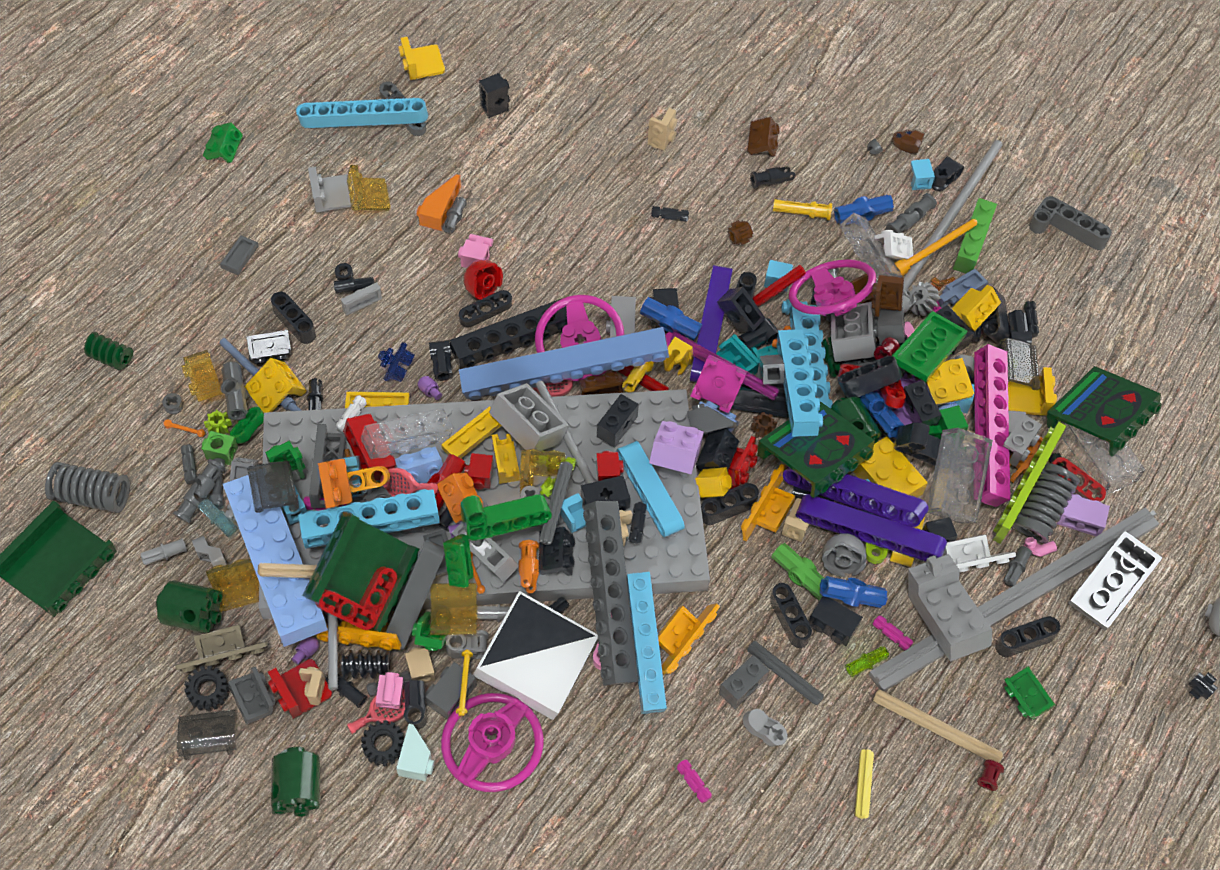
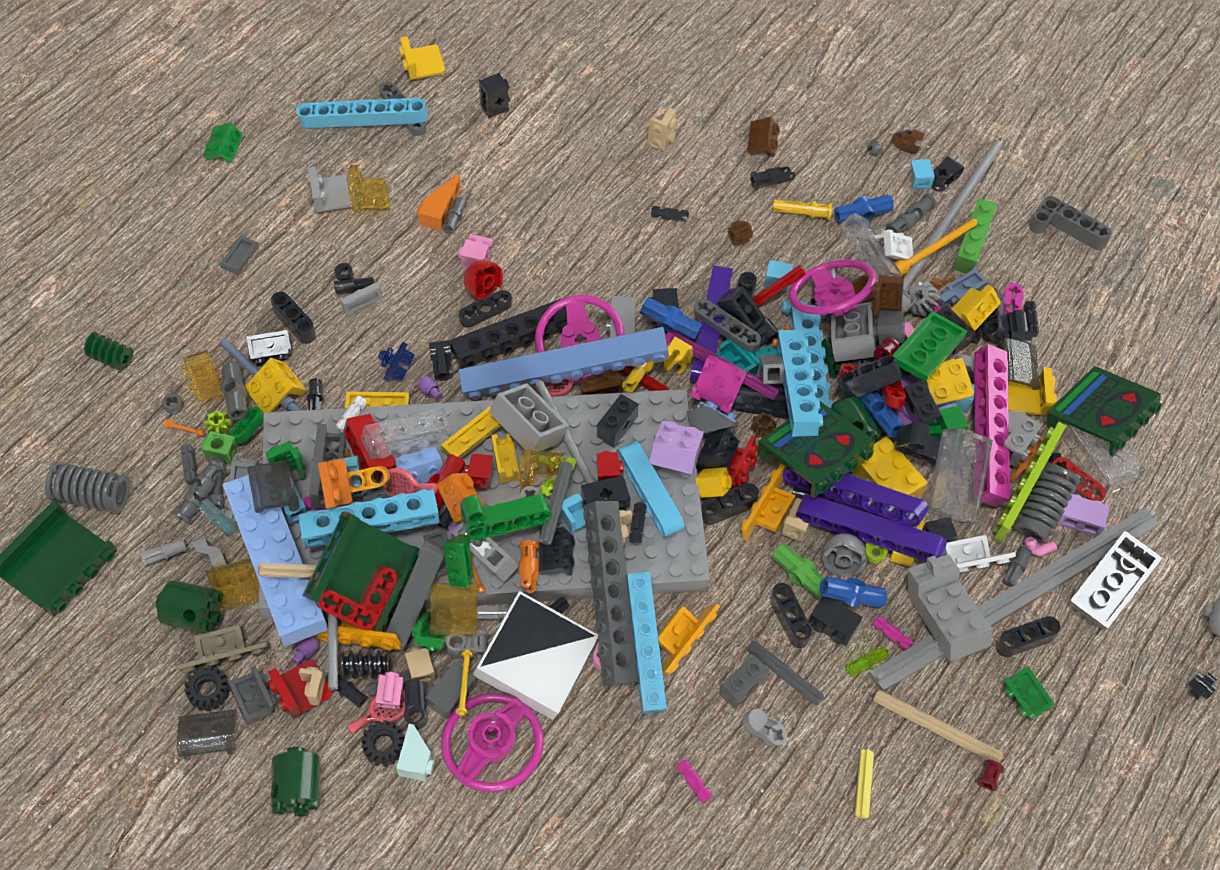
none -> dark grey beam [694,299,761,352]
none -> dark pink beam [1003,283,1024,315]

